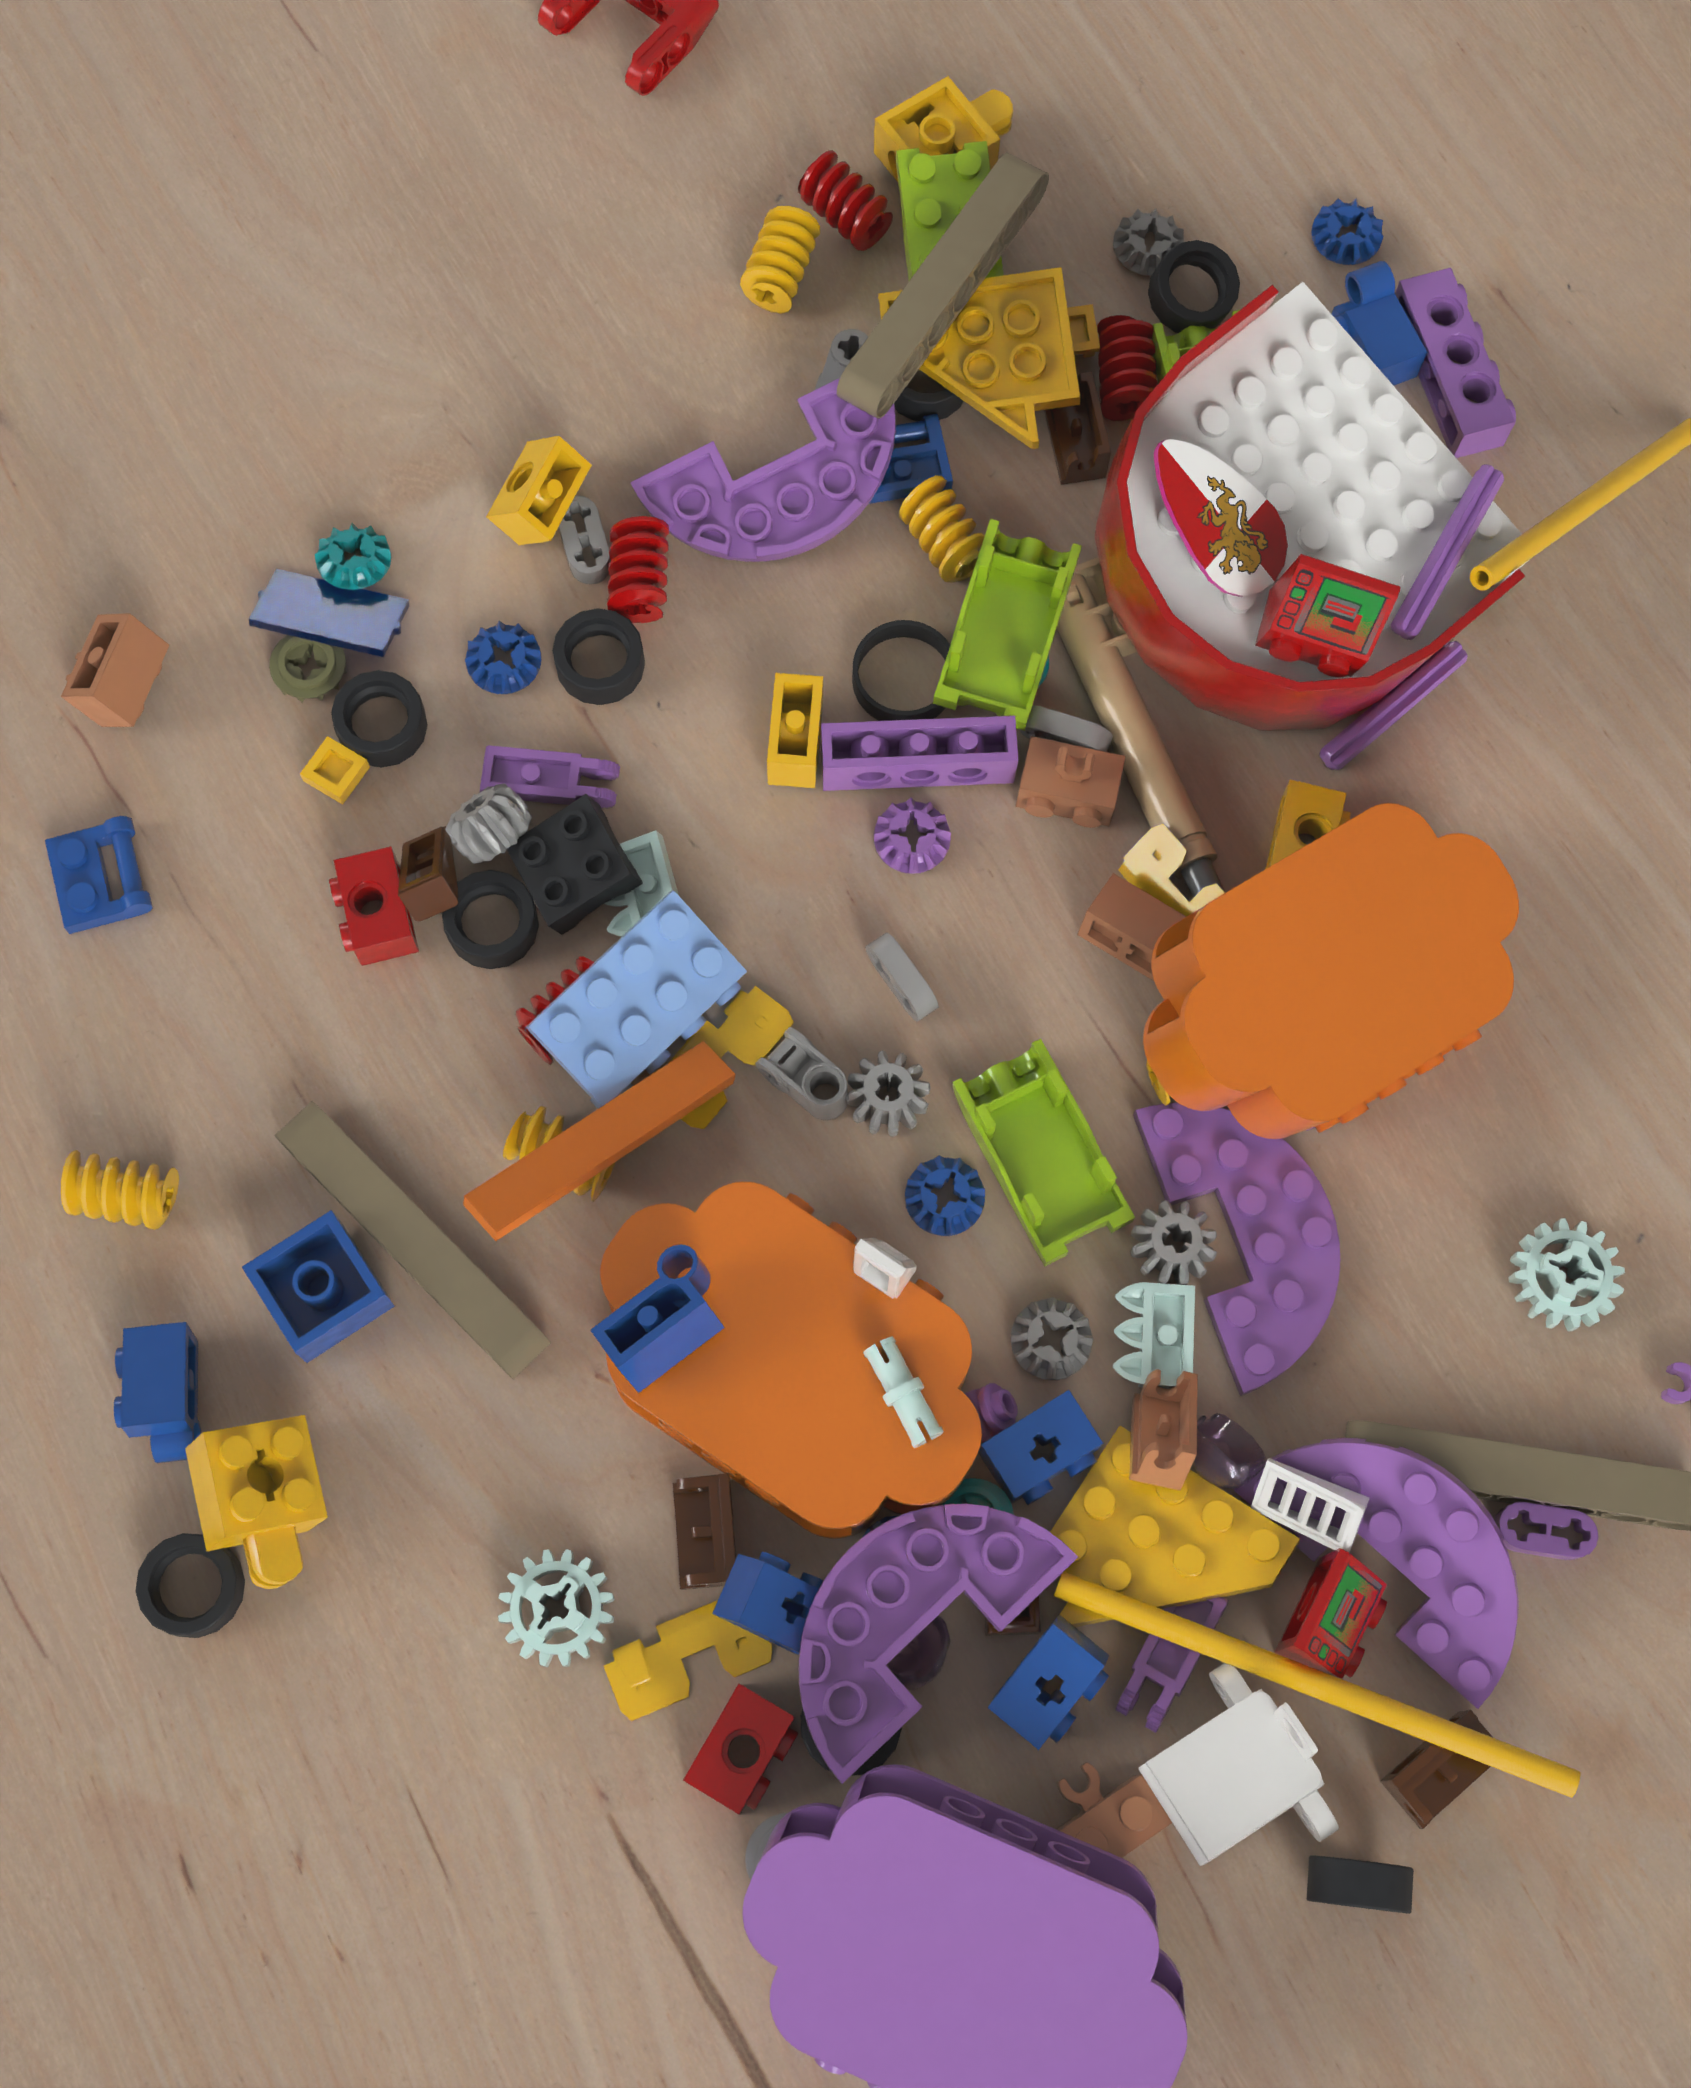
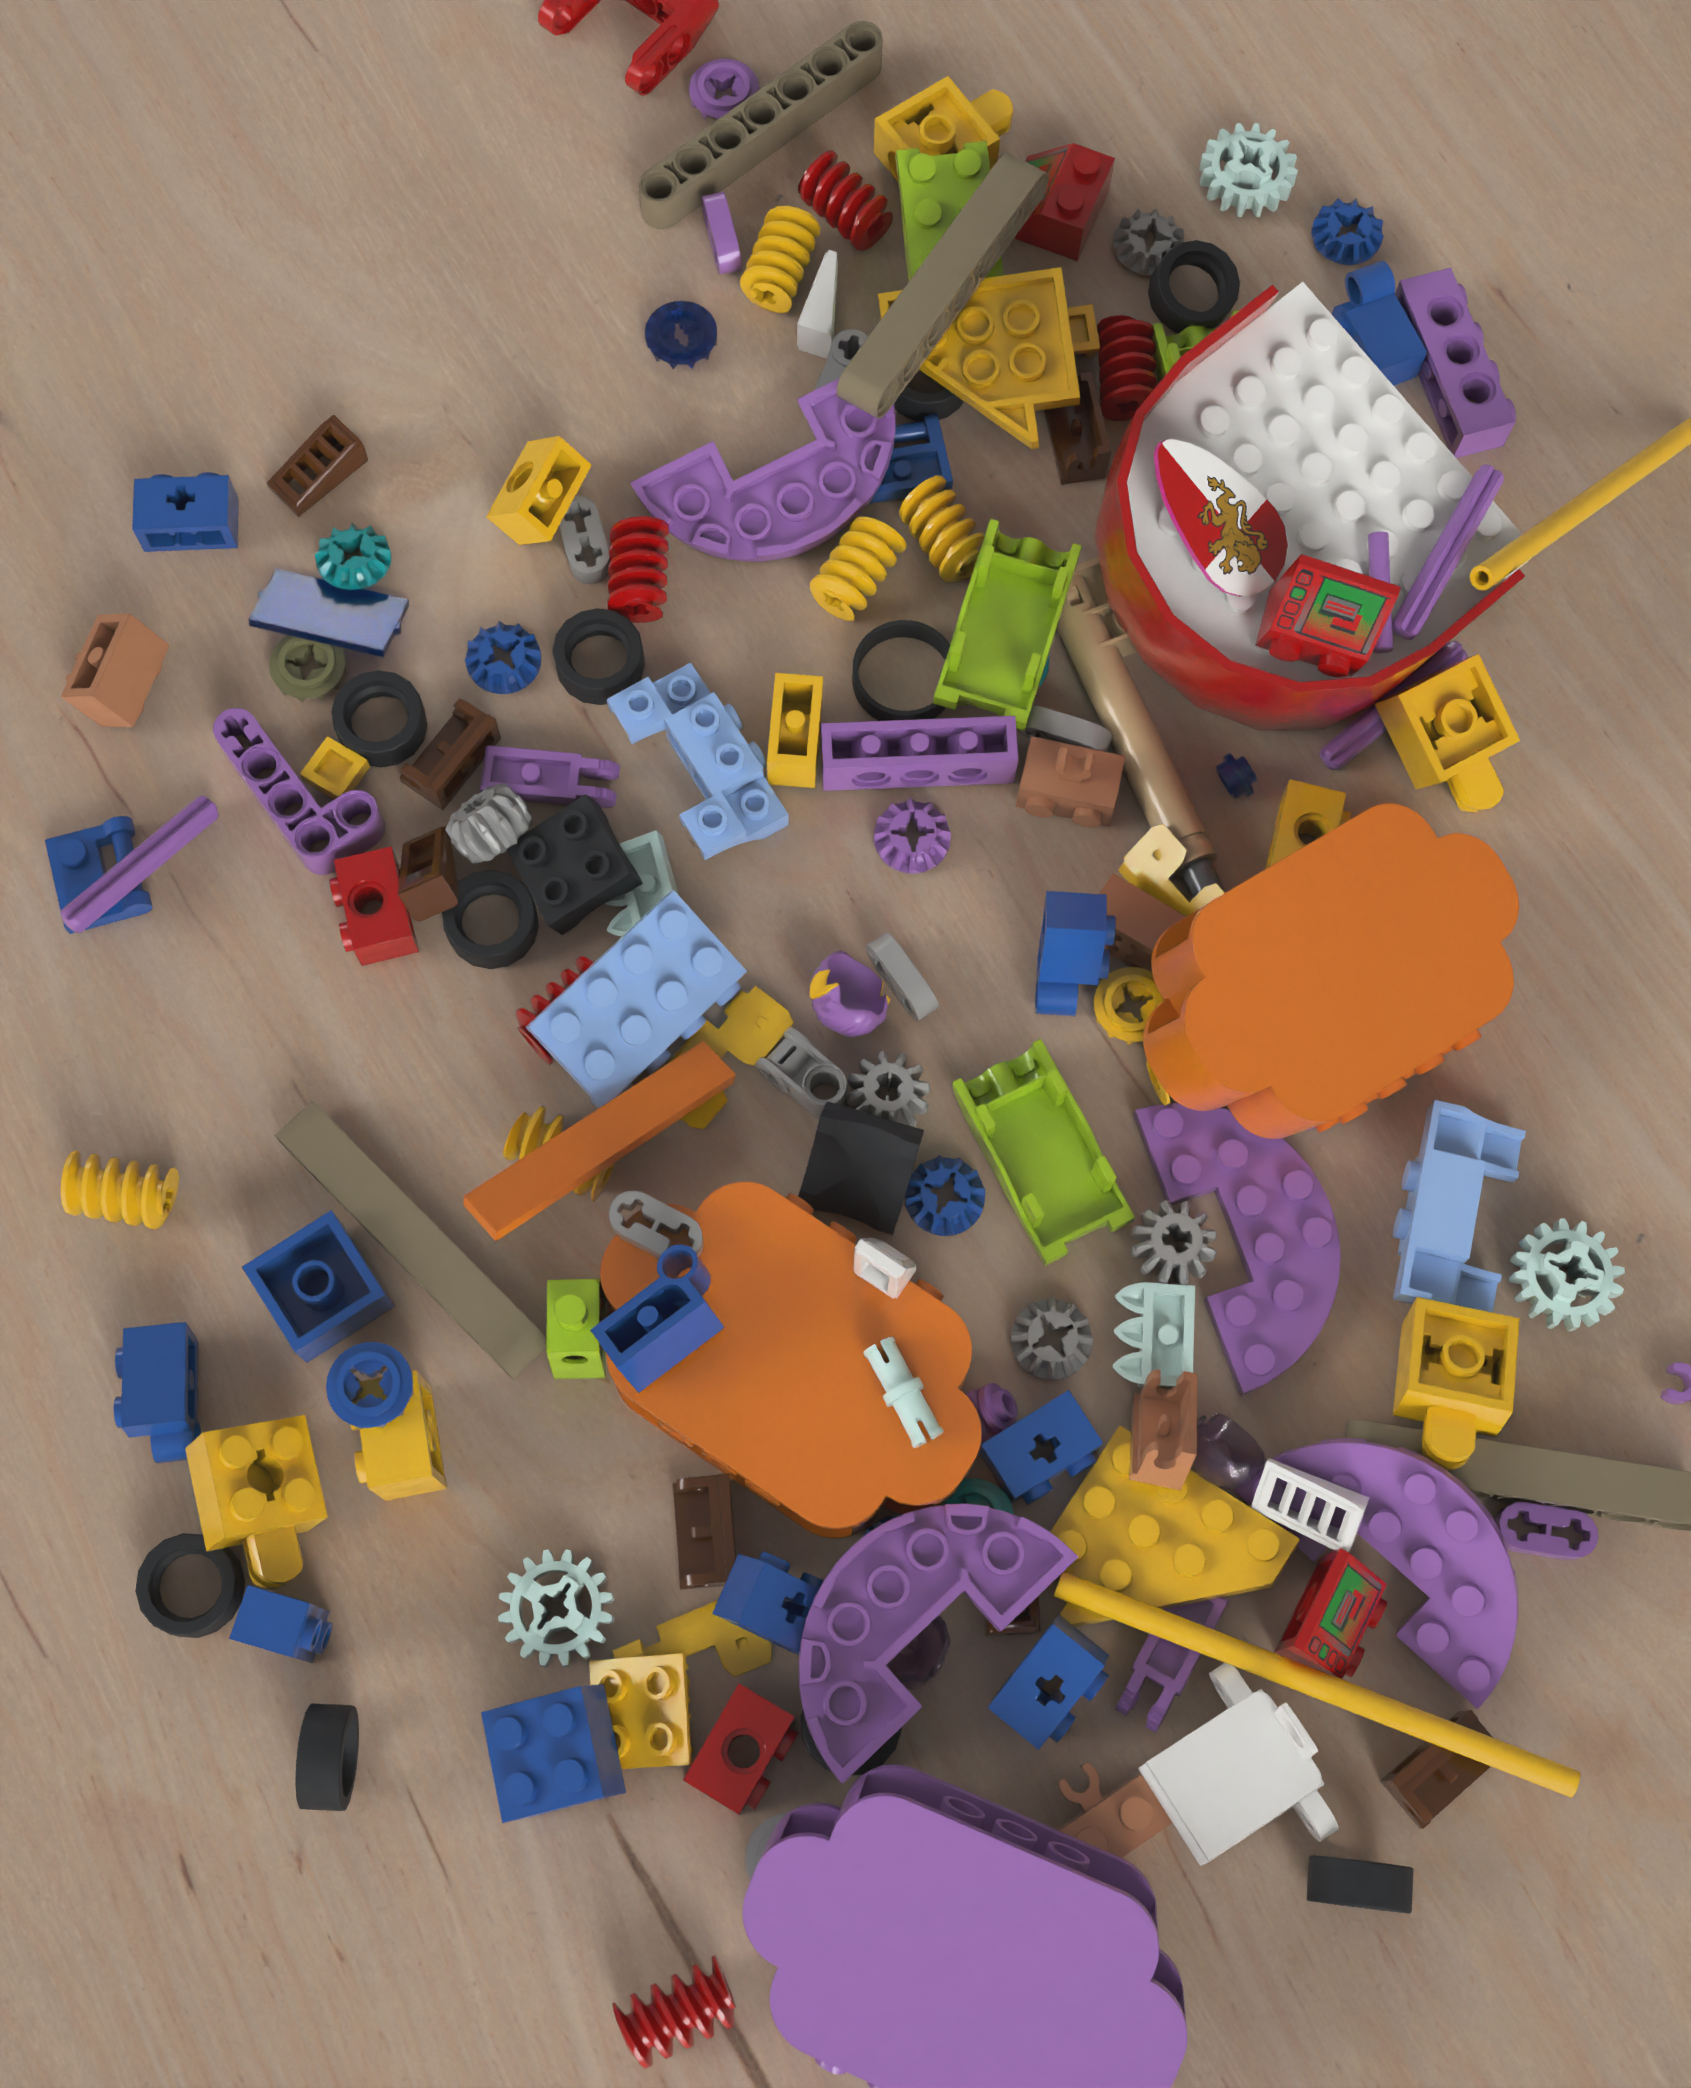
none -> medium lavender axle [60,795,219,933]
none -> blue brick [132,472,239,552]
none -> medium lavender beam [213,708,385,875]
none -> blue brick [229,1585,332,1663]
none -> reddish brown slope [267,415,368,517]
none -> black tyre [295,1703,359,1811]
none -> blue gear [326,1342,414,1429]
none -> yellow brick [350,1370,447,1501]
none -> reddish brown hinge [399,698,501,810]
none -> blue brick [481,1684,626,1823]
none -> lime torso [546,1279,606,1379]
none -> yellow hinge [589,1653,694,1769]
none -> light blue bracket [607,662,789,860]
none -> light grey beam [609,1191,704,1259]
none -> red piece [612,1955,736,2069]
none -> dark tan beam [639,21,883,229]
none -> clear blue gear [645,301,717,370]
none -> medium lavender gear [689,59,759,120]
none -> medium lavender beam [701,192,742,275]
none -> white slope [797,250,838,359]
none -> black brick [798,1101,924,1235]
none -> yellow piece [810,516,907,621]
none -> medium lavender hair [810,950,890,1037]
none -> red slope [1014,143,1115,261]
none -> blue hinge [1035,891,1116,1017]
none -> yellow gear [1093,967,1164,1045]
none -> light aqua gear [1199,123,1298,217]
none -> clear blue plate [1215,753,1257,799]
none -> medium lavender piece [1368,531,1393,653]
none -> yellow brick [1375,653,1520,813]
none -> light blue bracket [1393,1100,1526,1313]
none -> yellow brick [1393,1297,1520,1470]

